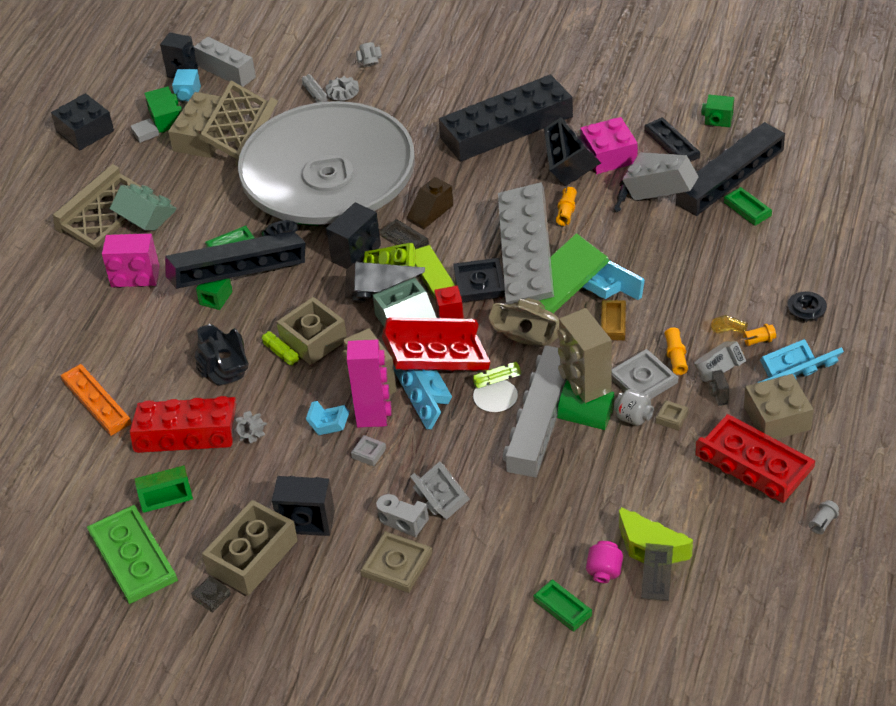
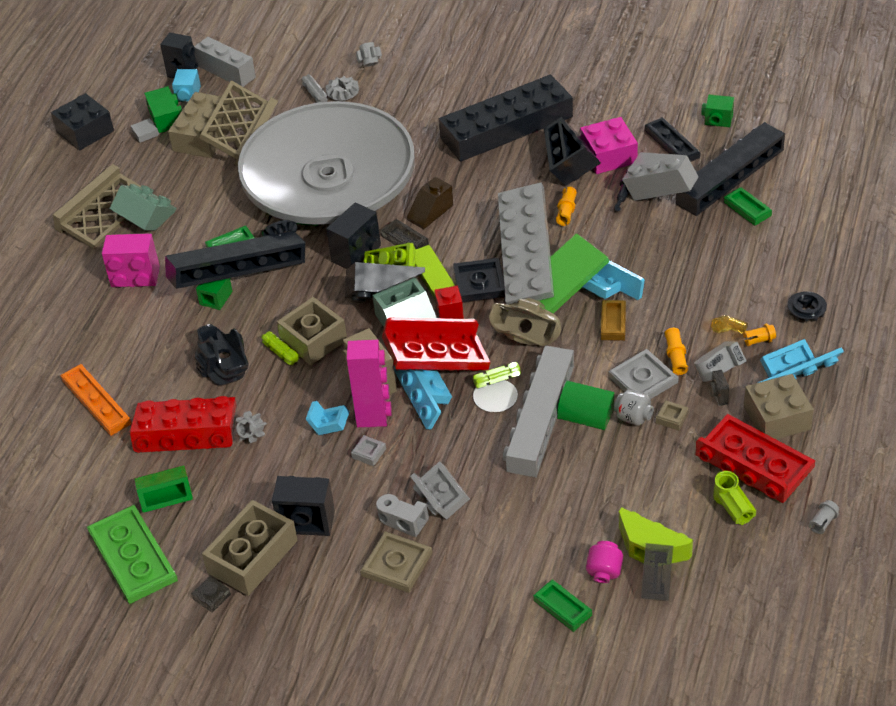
dark tan brick [557,308,612,403] -> none
none -> lime piece [713,471,756,525]

